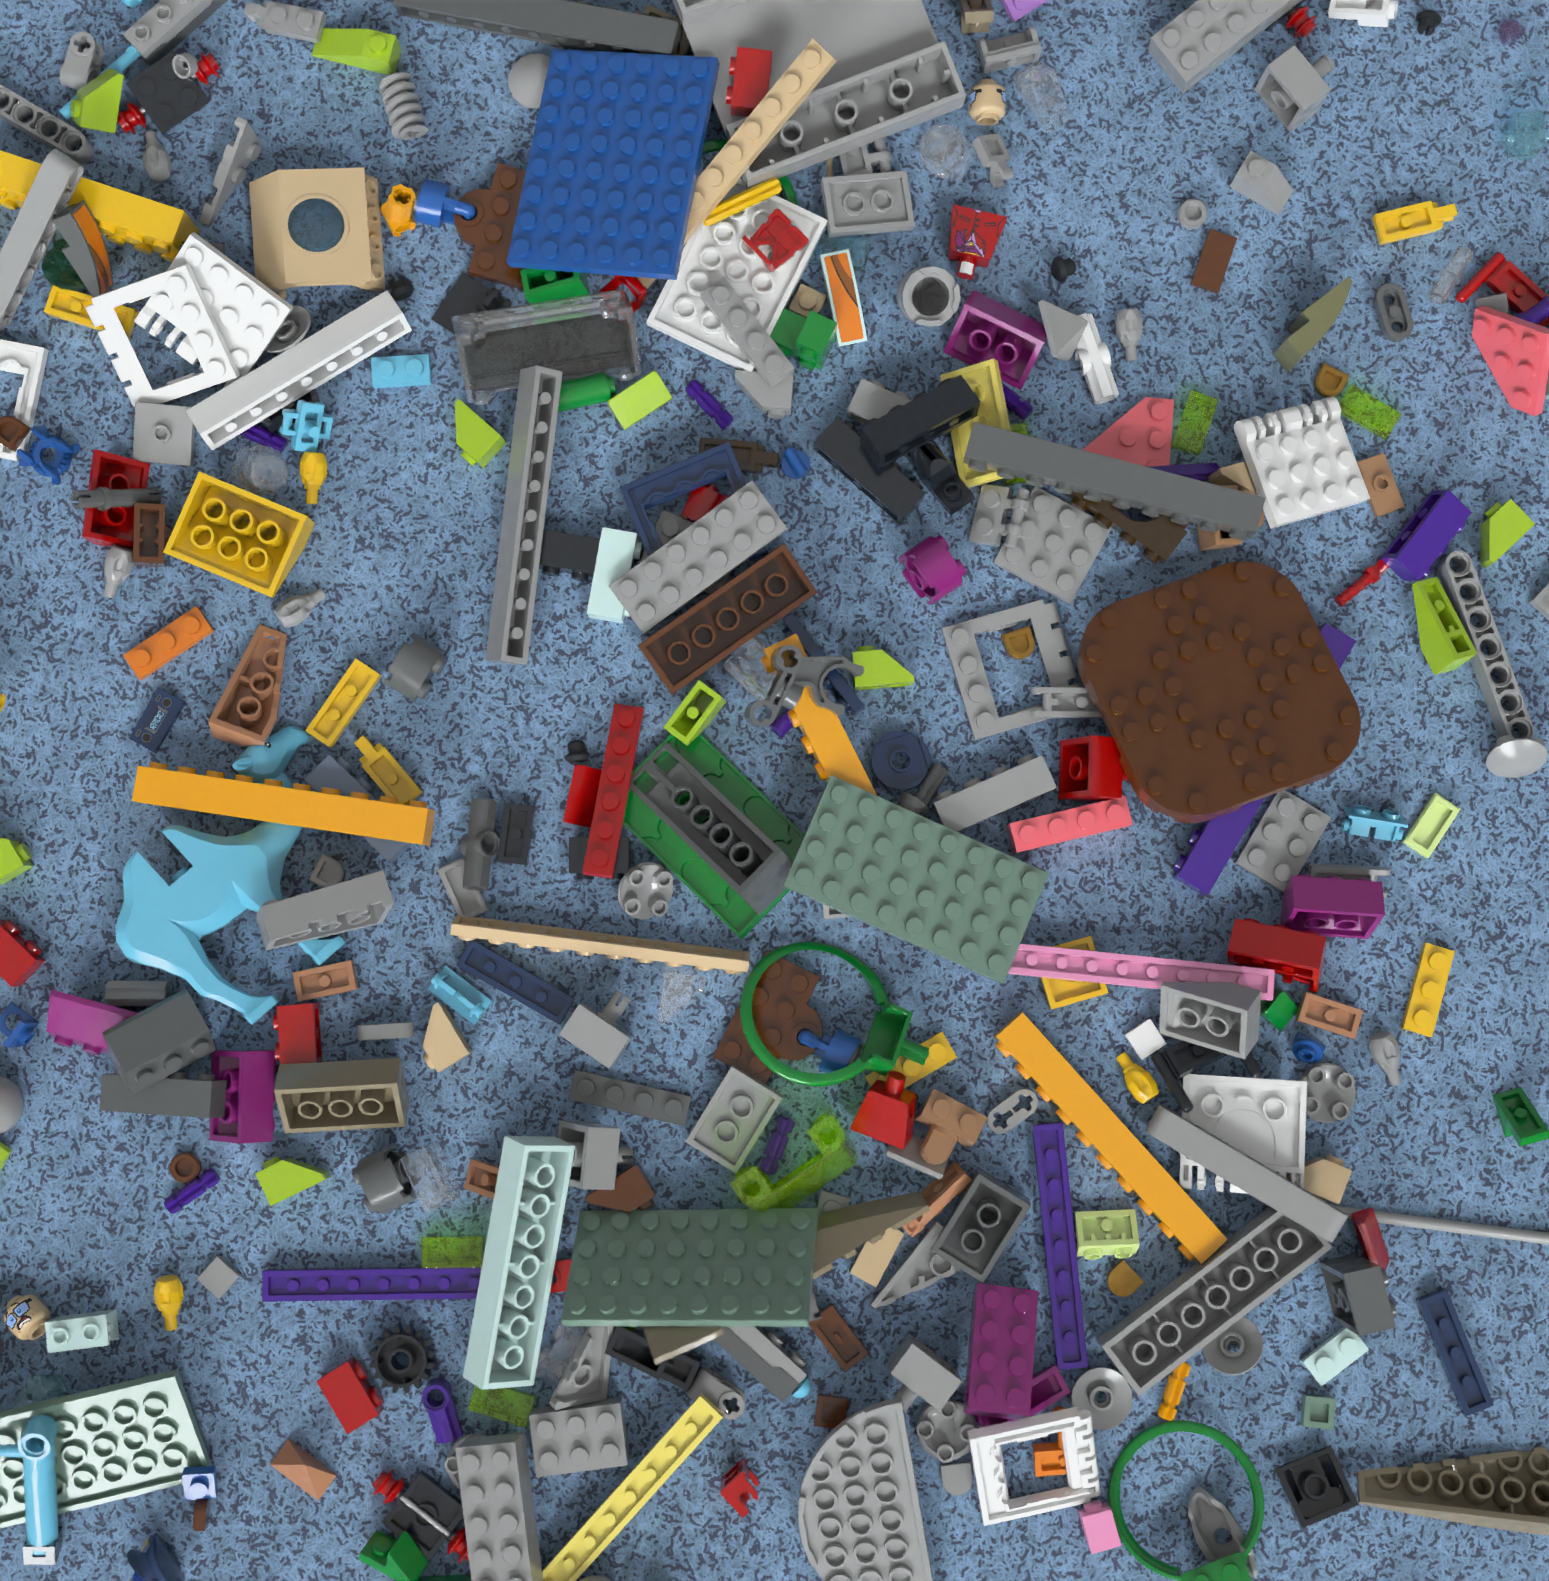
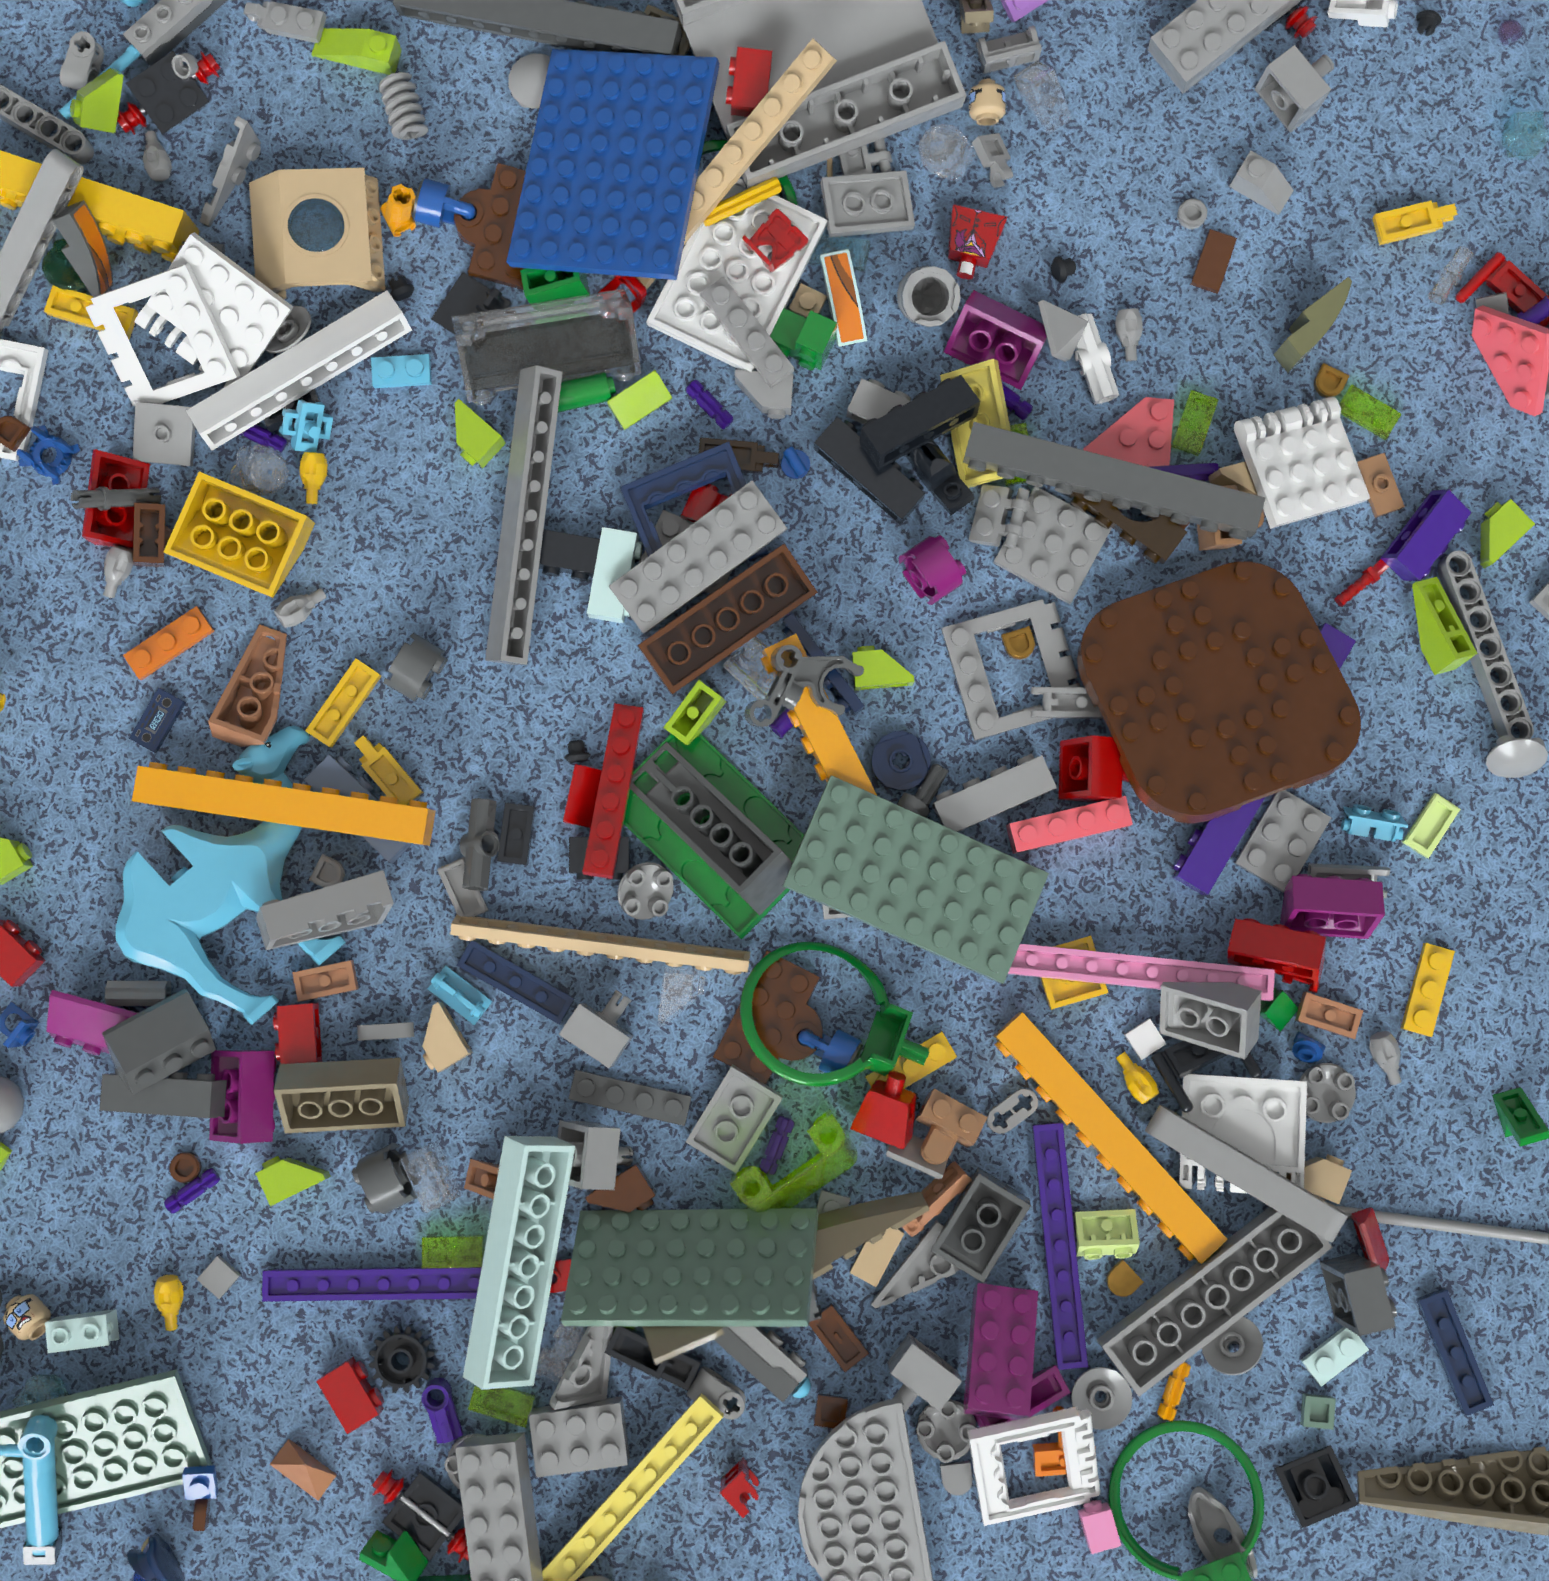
dark grey plate [1373,283,1414,342] -> none

